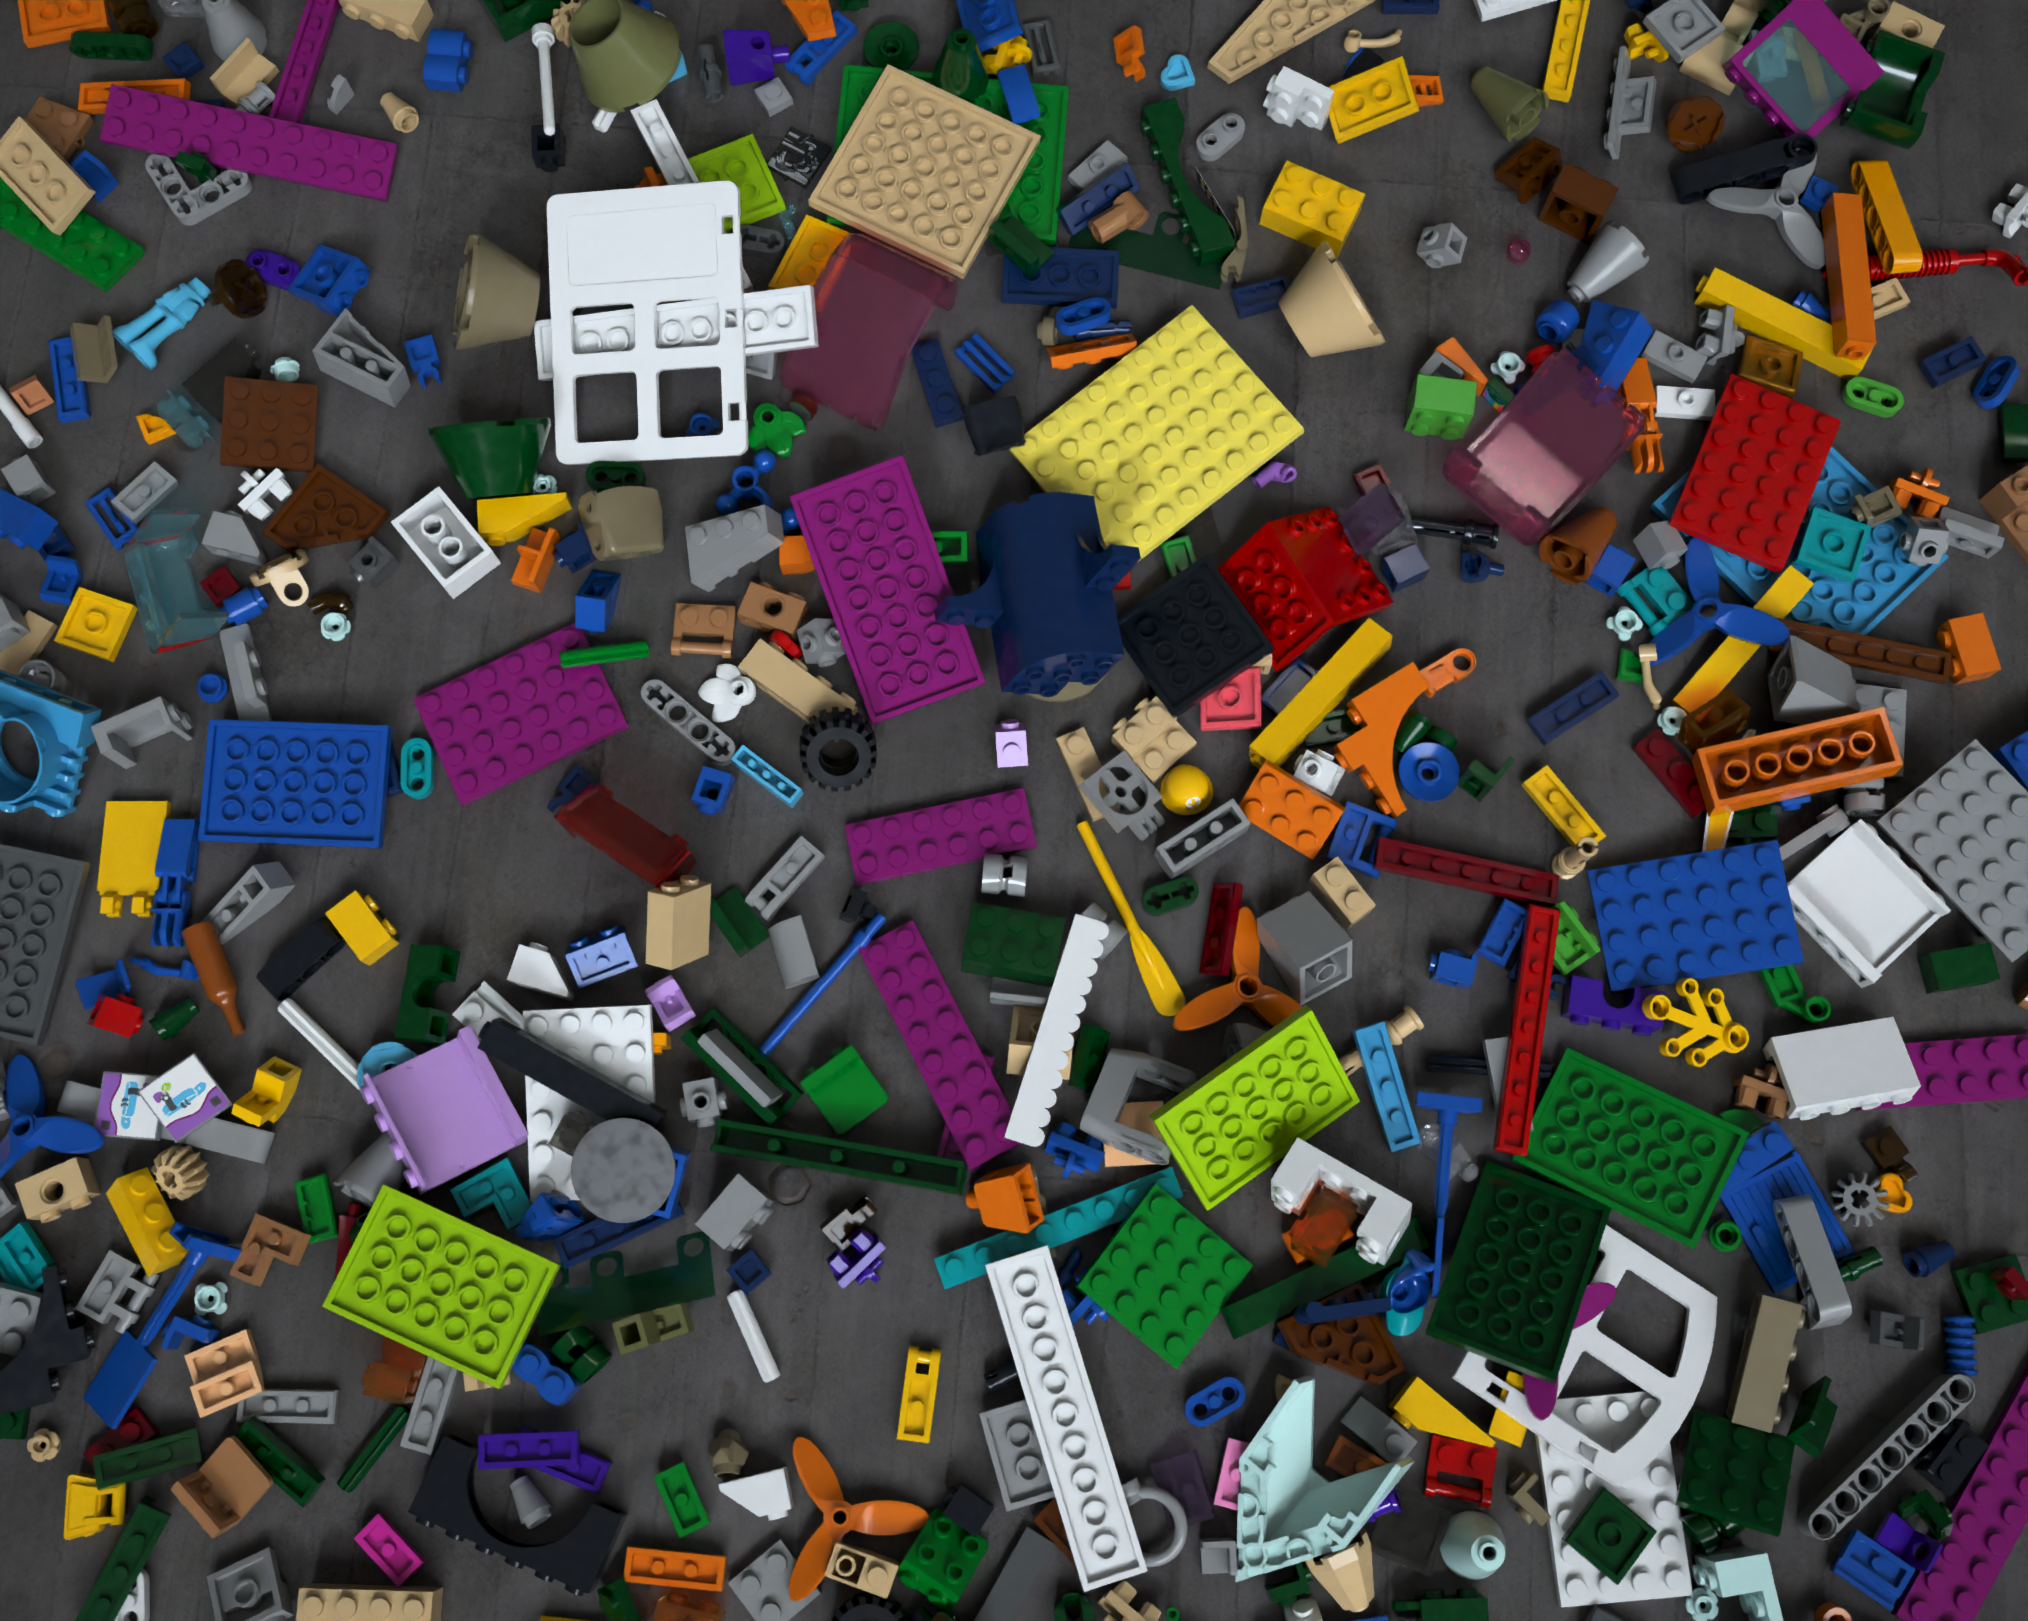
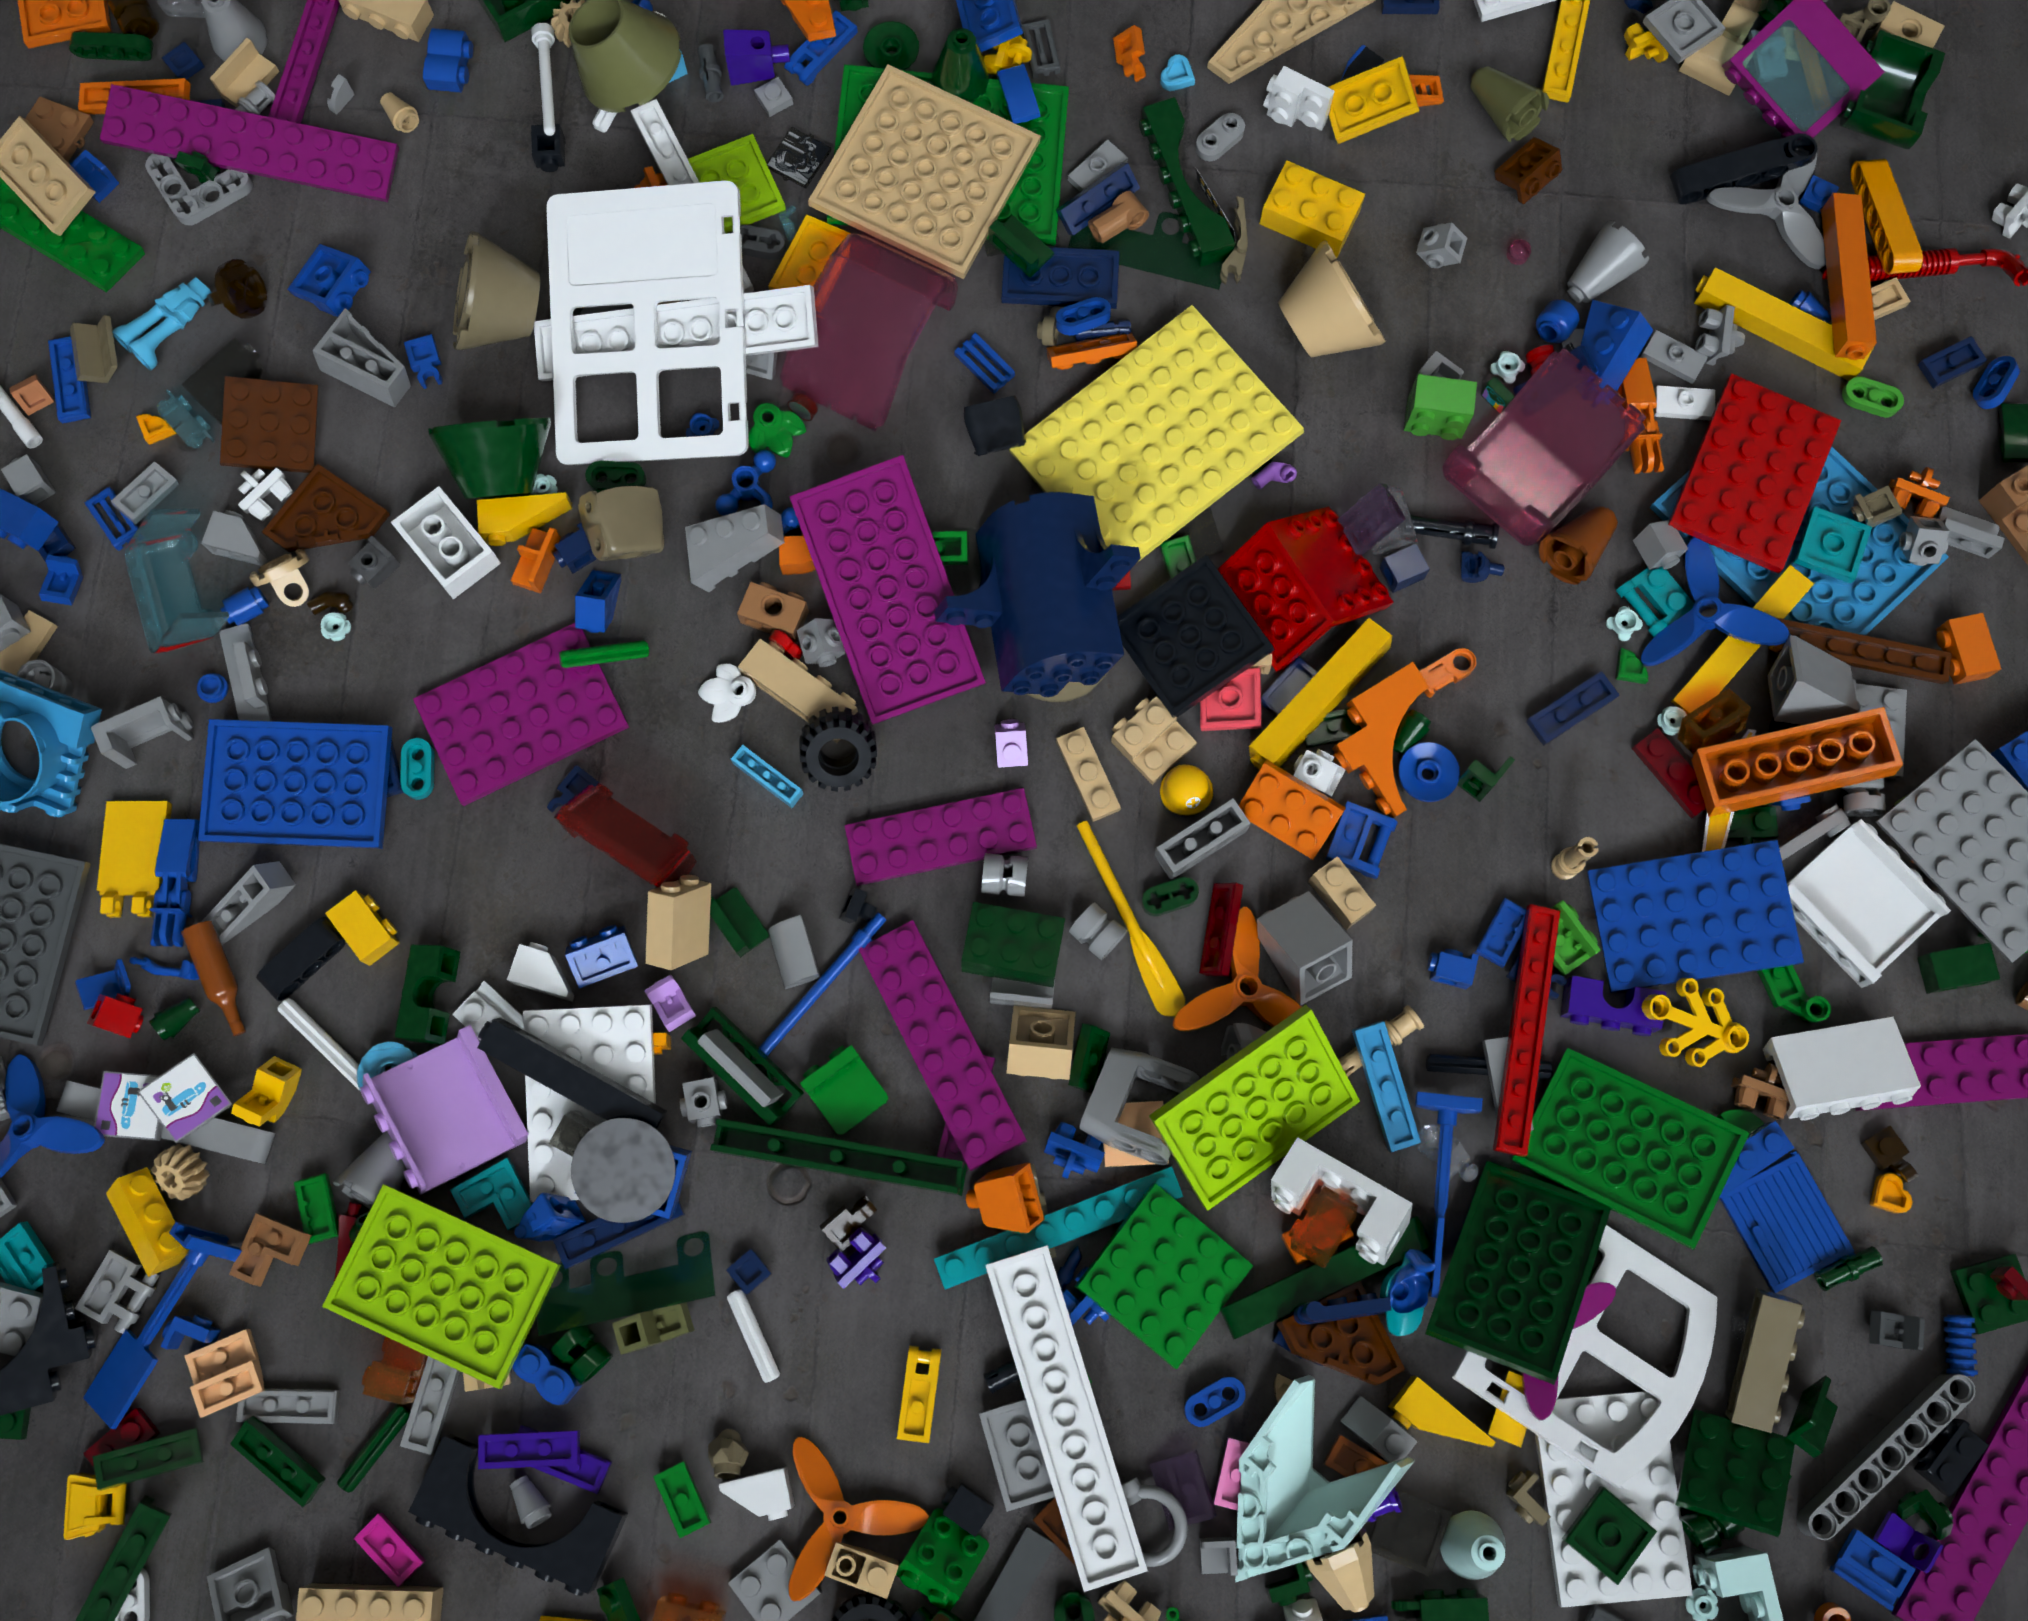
tan brick [15,1157,101,1223] -> none
tan plate [27,1428,61,1462] -> none
yellow plate [54,587,138,663] -> none
medium nougat bracket [170,1435,273,1539] -> none
light aqua plate [194,1282,228,1316] -> none
dark red plate [199,566,242,609] -> none
dark purple plate [245,249,301,290] -> none
light aqua plate [270,357,300,382] -> none
orange plate [623,1545,728,1592] -> none
light grey beam [641,679,737,766] -> none
medium nougat plate [671,603,737,659] -> none
blue brick [691,766,736,817] -> none
light grey brick [695,1173,774,1252] -> none
light grey plate [745,836,825,921] -> none
dark blue plate [910,338,964,428] -> none
white sticker [1004,914,1109,1147] -> none
light grey piece [1079,751,1165,840] -> none
dark blue plate [1230,274,1290,319] -> none
tan piece [1344,29,1402,53] -> none
dark red tile [1353,463,1393,503] -> none
dark red plate [1373,837,1559,907] -> none
red plate [1422,1434,1498,1509] -> none
dark green tile [1426,725,1458,751] -> none
orange slope [1432,337,1488,396] -> none
yellow plate [1521,765,1606,847] -> none
reddish brown brick [1537,163,1619,245] -> none
blue brick [1585,544,1636,598] -> none
light grey bracket [1604,46,1657,160] -> none
tan piece [1639,643,1662,710] -> none
reddish brown tile [1665,94,1725,151] -> none
green plate [1708,1219,1742,1252] -> none
pearl gold tile [1737,335,1803,399] -> none
light grey beam [1773,1194,1852,1331] -> none
light grey gear [1831,1172,1889,1227] -> none
dark blue cone [1902,1240,1955,1278] -> none

